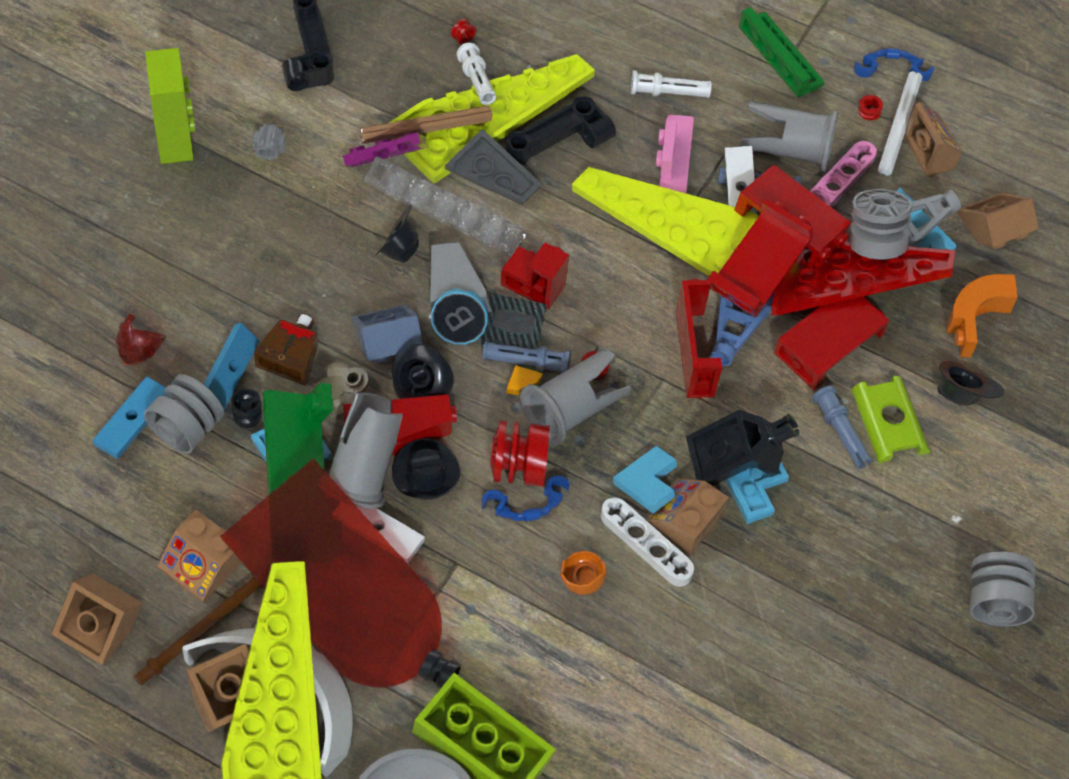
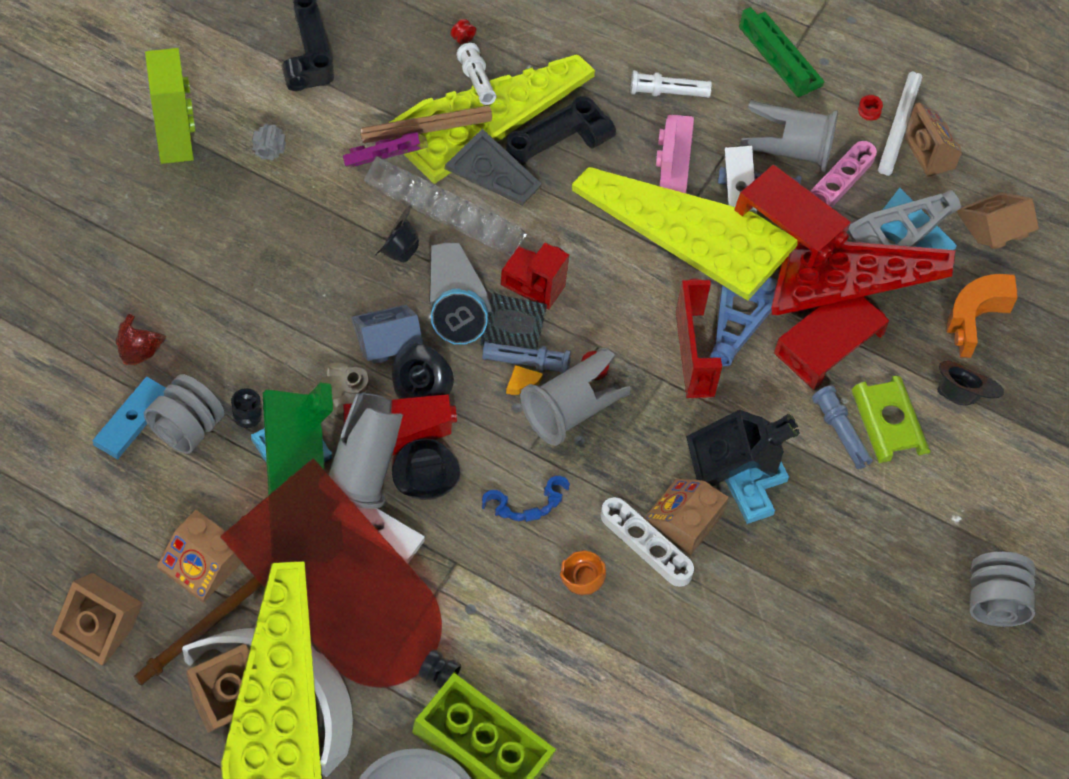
dark azure tile [204,323,260,410] -> none
reddish brown torso [254,314,318,386] -> none
red wheel [490,420,550,487] -> none
medium azure tile [613,446,677,513] -> none
red panel [707,198,813,318] -> none
light grey wheel [849,189,912,259] -> none
blue piece [854,48,934,81] -> none

